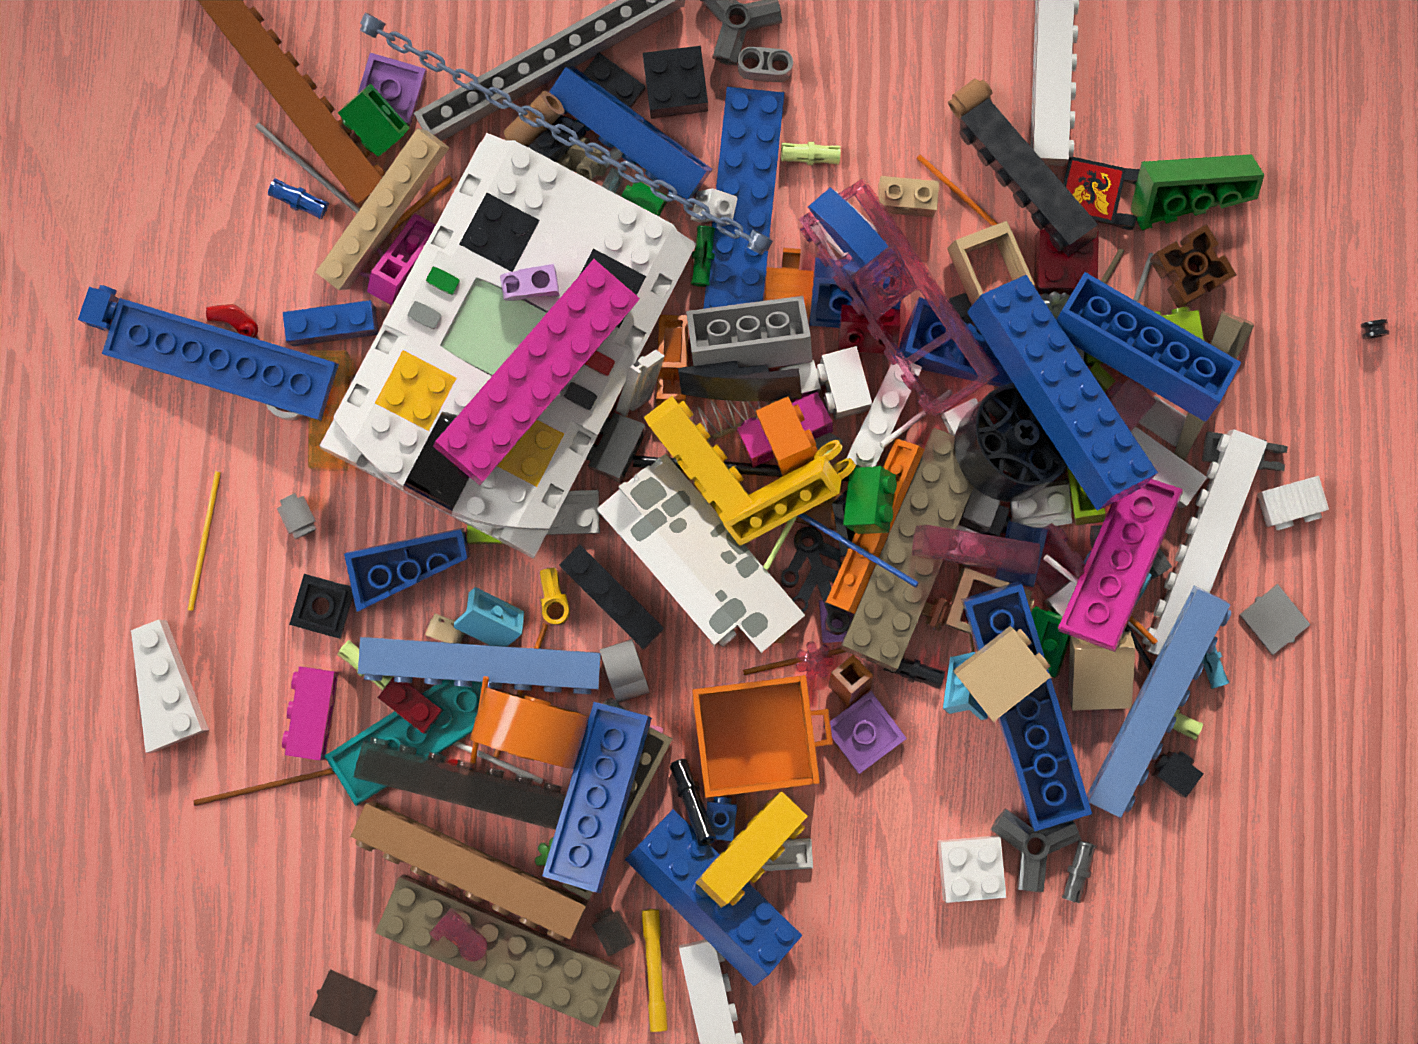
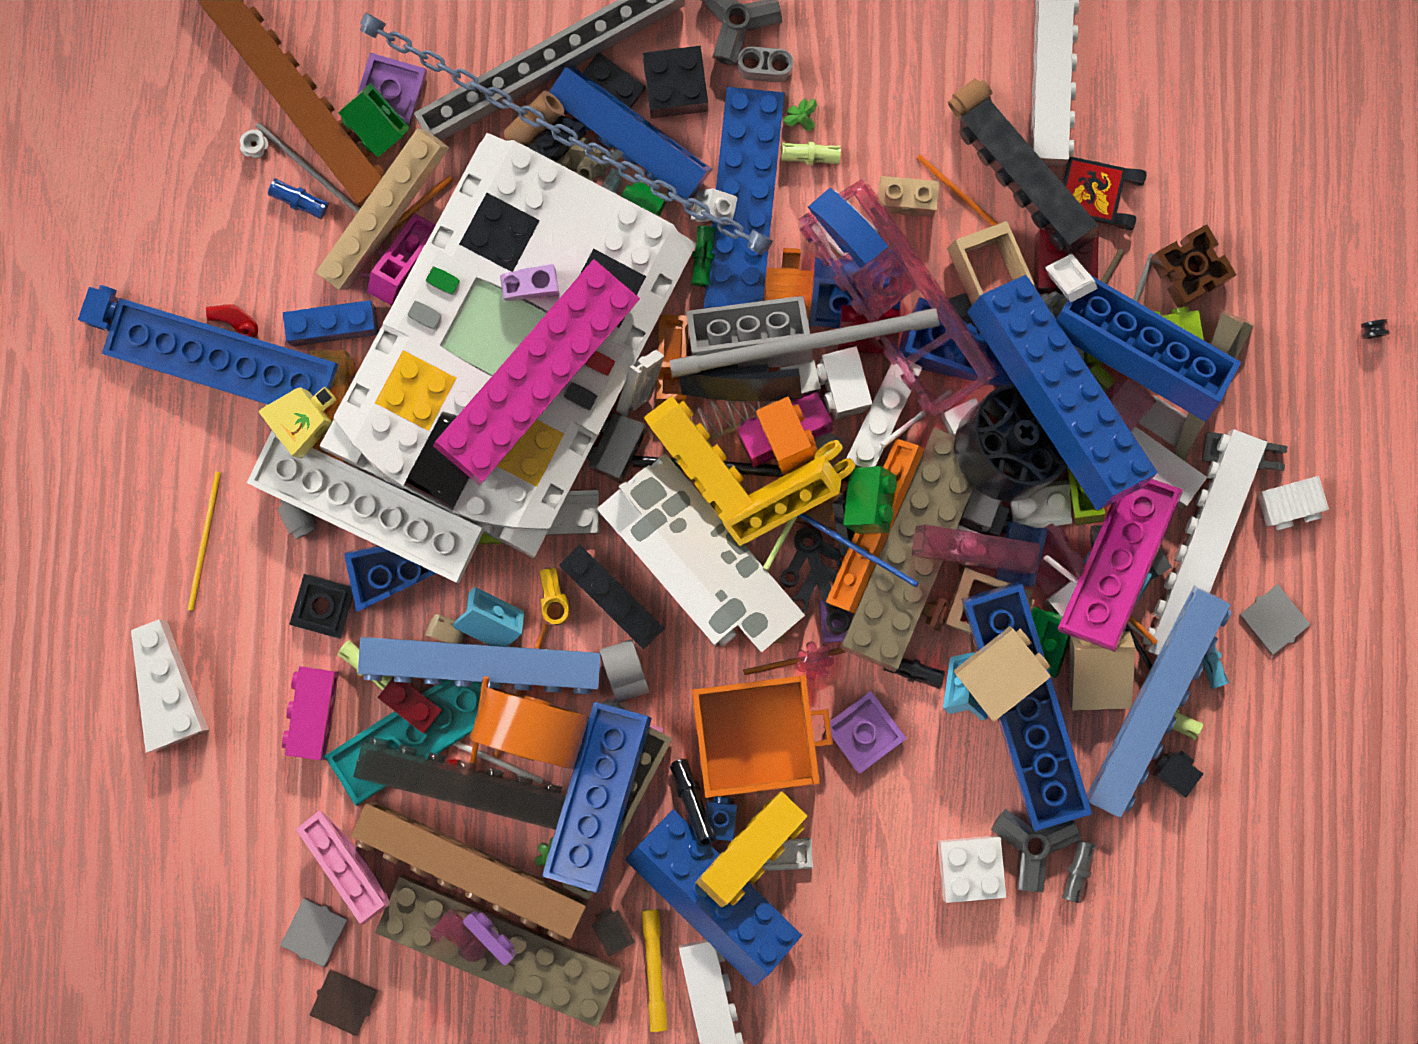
dark orange piece [193,768,334,806] -> none
dark orange brick [829,655,873,707] -> none
green wedge [1130,154,1264,230] -> none
none -> white plate [240,130,268,158]
none -> white plate [247,430,485,583]
none -> light yellow torso [258,387,336,459]
none -> light grey piece [280,898,348,967]
none -> bright pink window [296,811,389,925]
none -> medium lavender plate [462,910,517,966]
none -> light grey piece [670,308,940,378]
none -> bright green plant [783,98,817,131]
none -> white tile [1046,254,1098,302]

